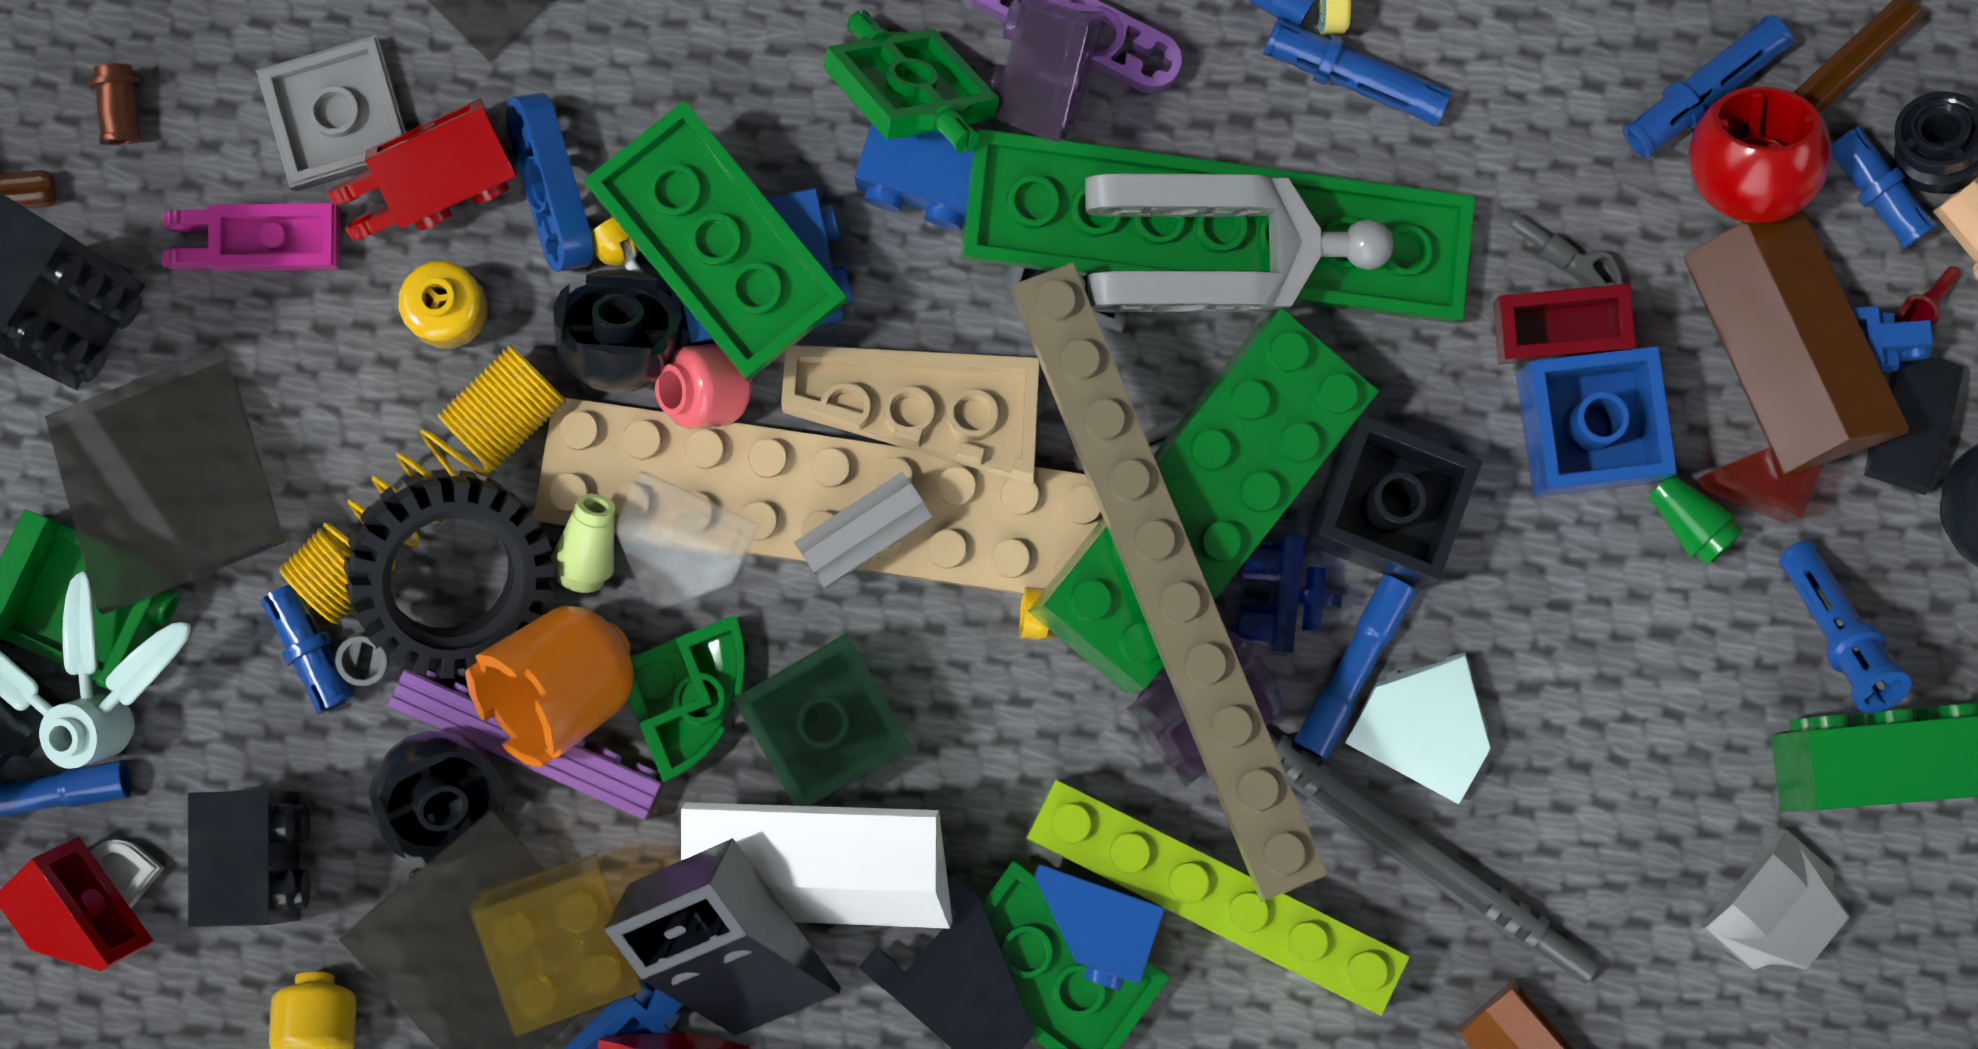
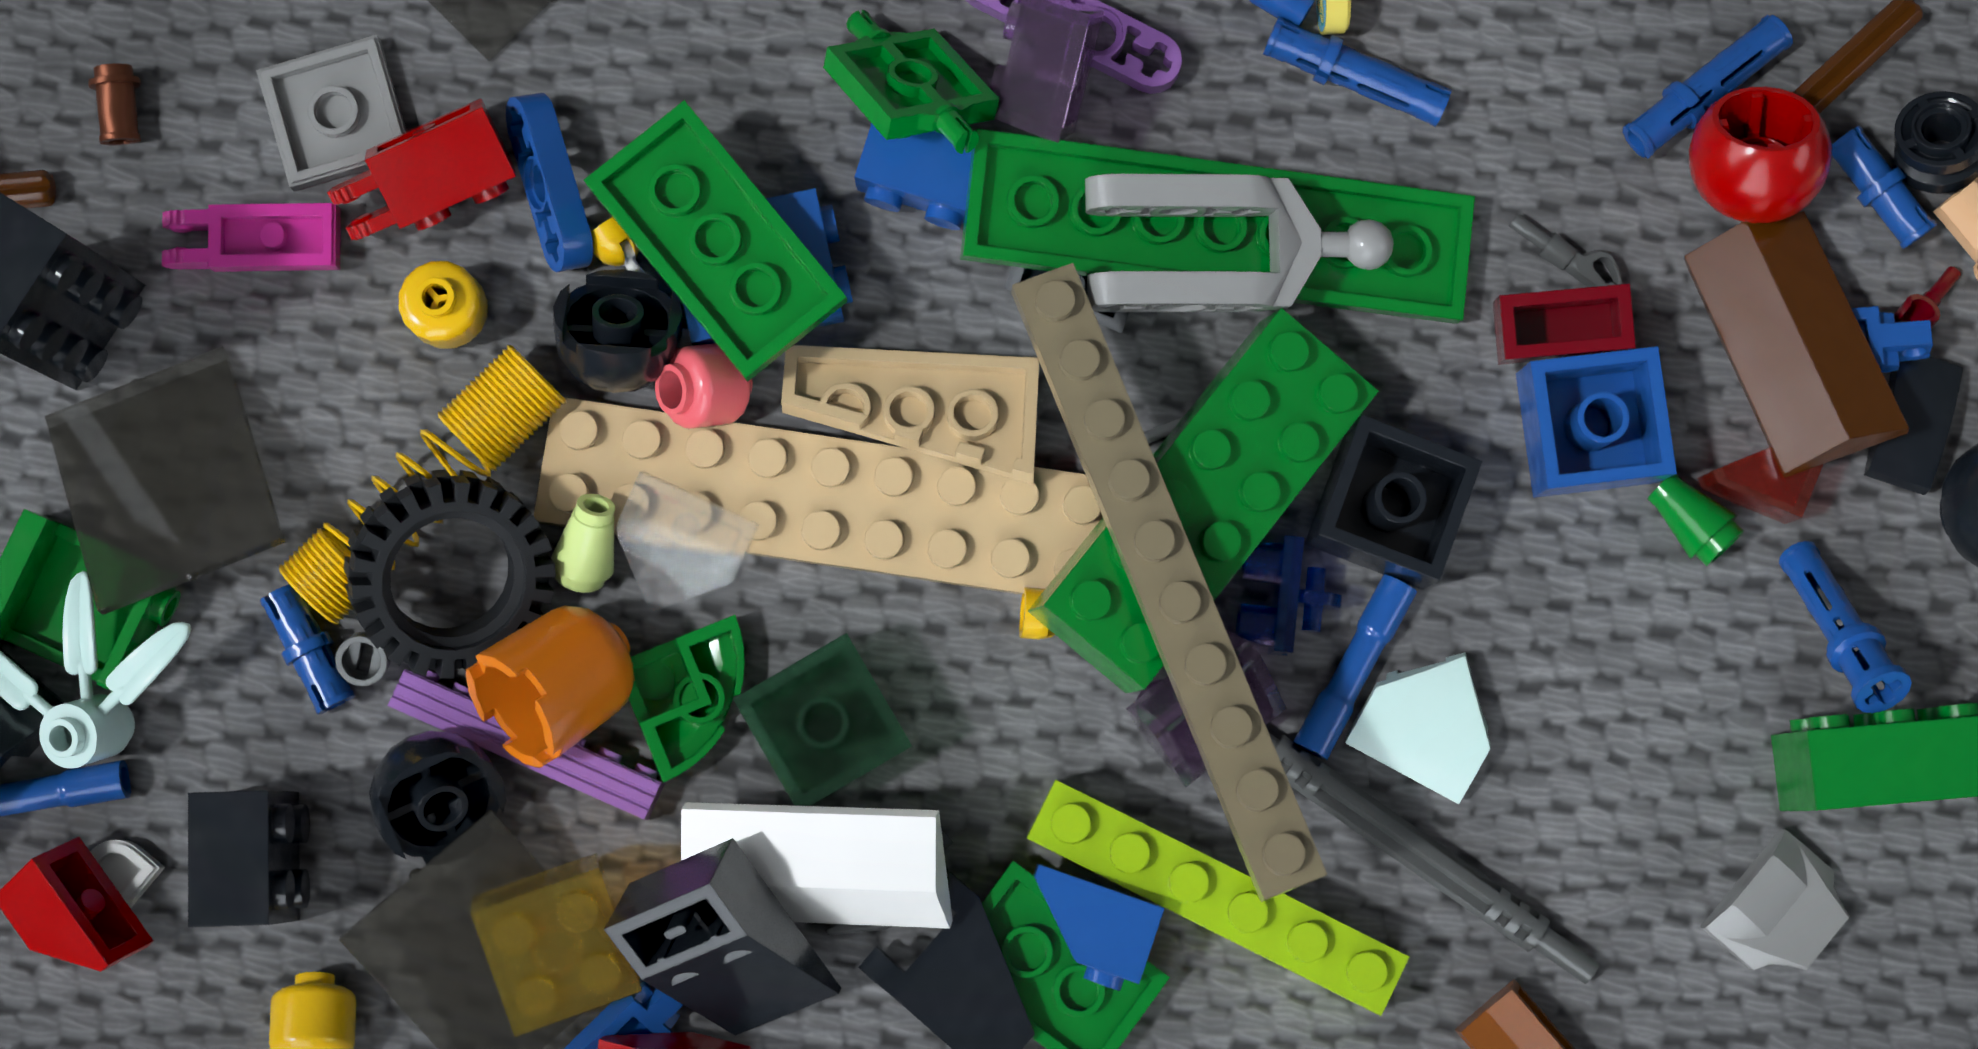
light grey axle [794,471,933,589] -> none

